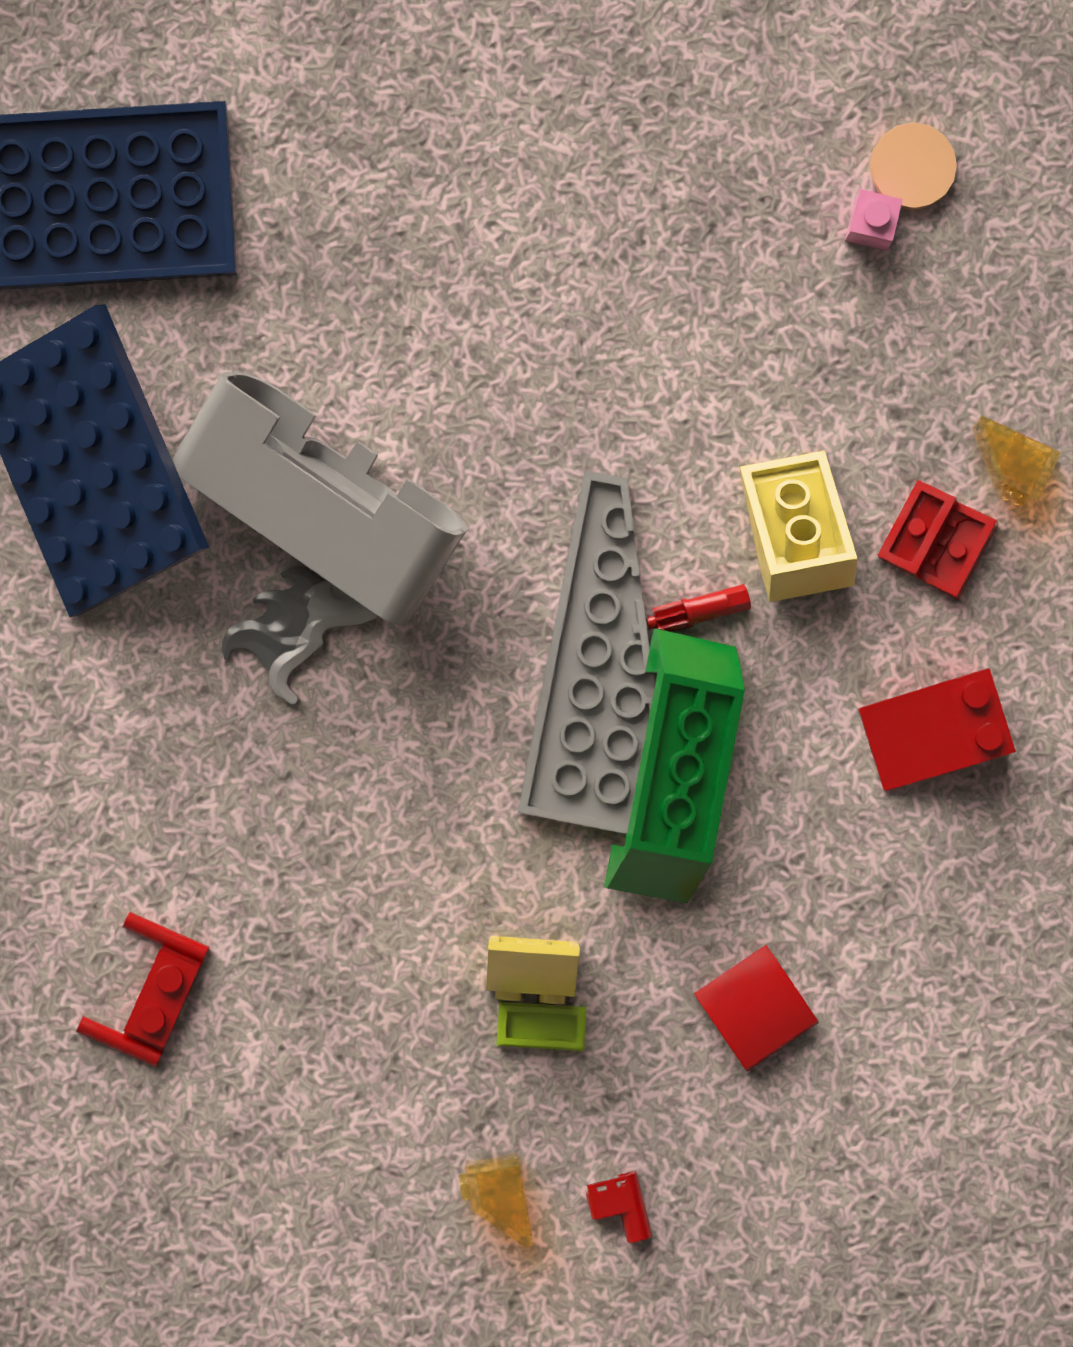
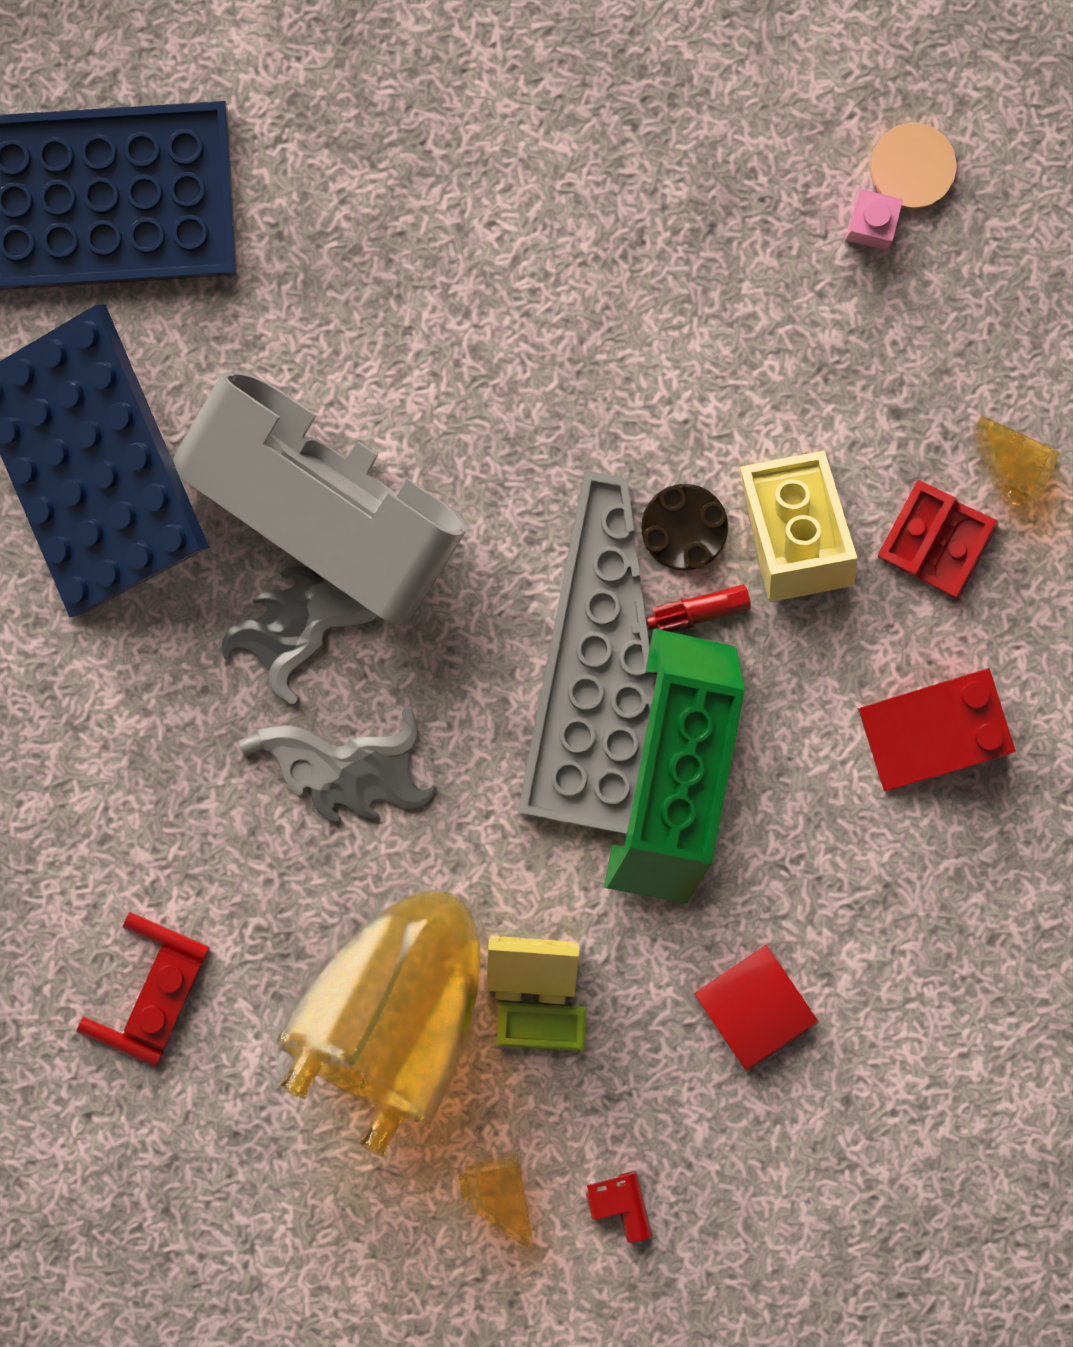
none -> piece [238,708,436,821]
none -> clear yellow windscreen [276,891,480,1157]
none -> dark brown dish [641,484,728,571]

